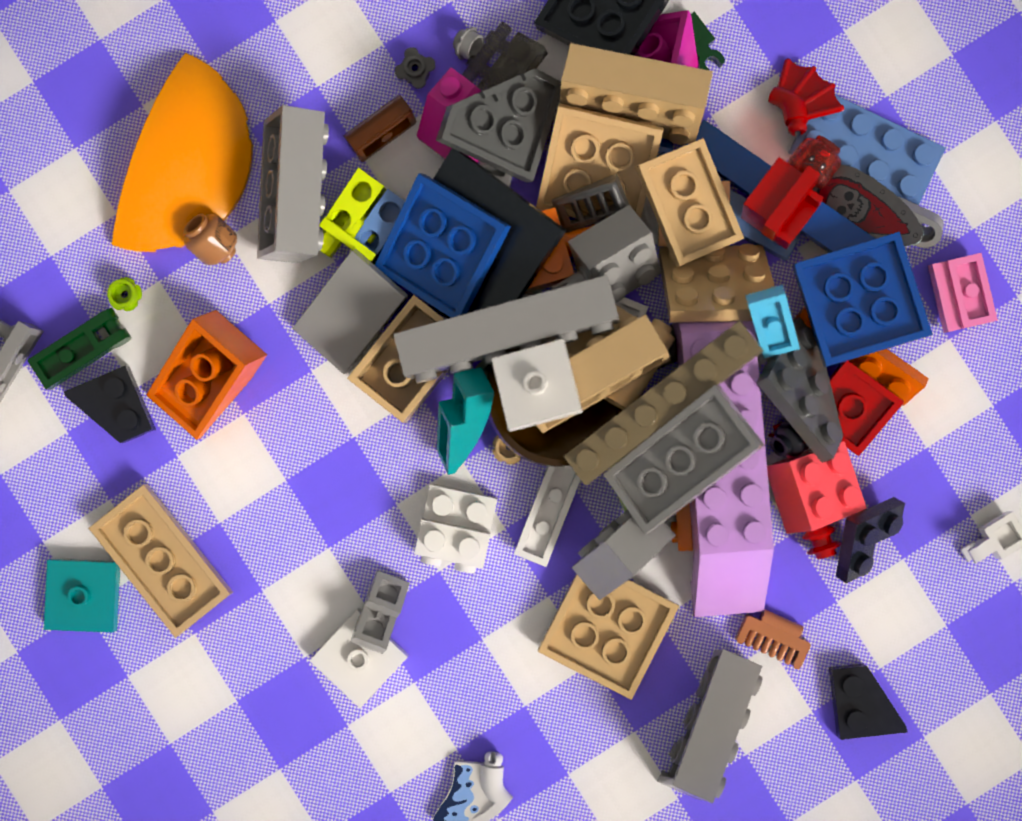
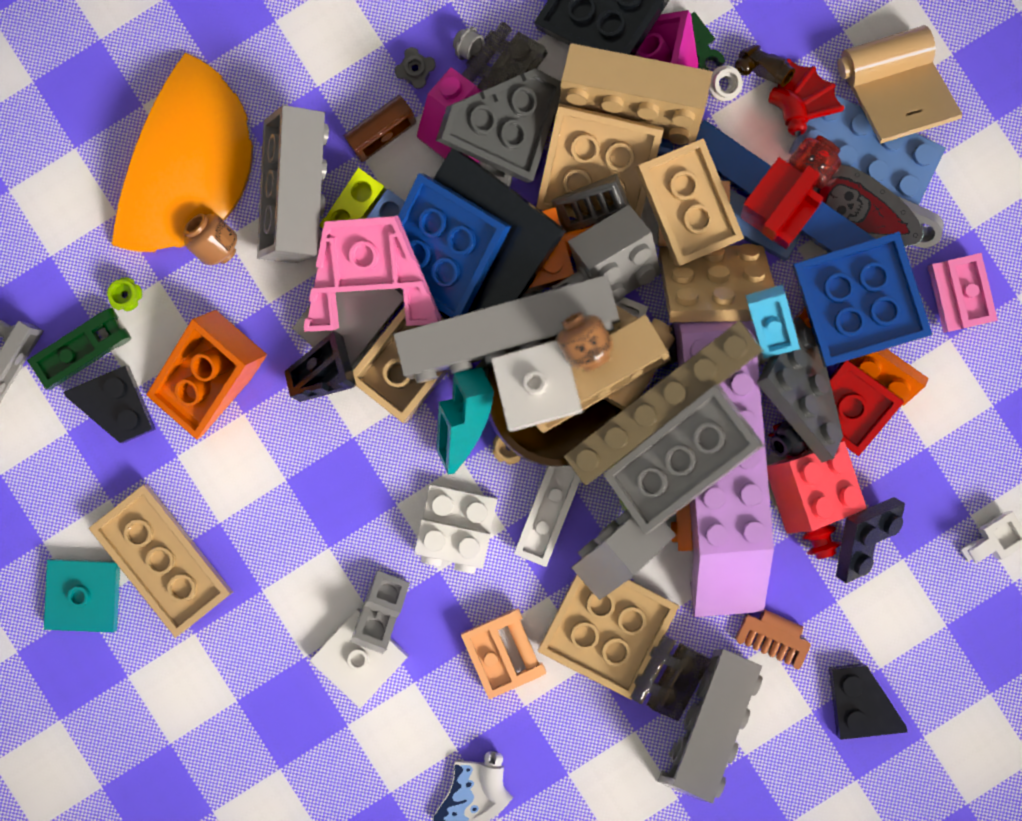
none -> black wing [284,331,356,402]
none -> bright pink wing [304,216,441,332]
none -> light nougat plate [461,608,546,699]
none -> medium nougat head [557,312,613,371]
none -> clear smoke plate [630,635,712,721]
none -> white plate [709,65,742,101]
none -> dark brown arm [735,45,795,87]
none -> tan door [837,25,963,144]

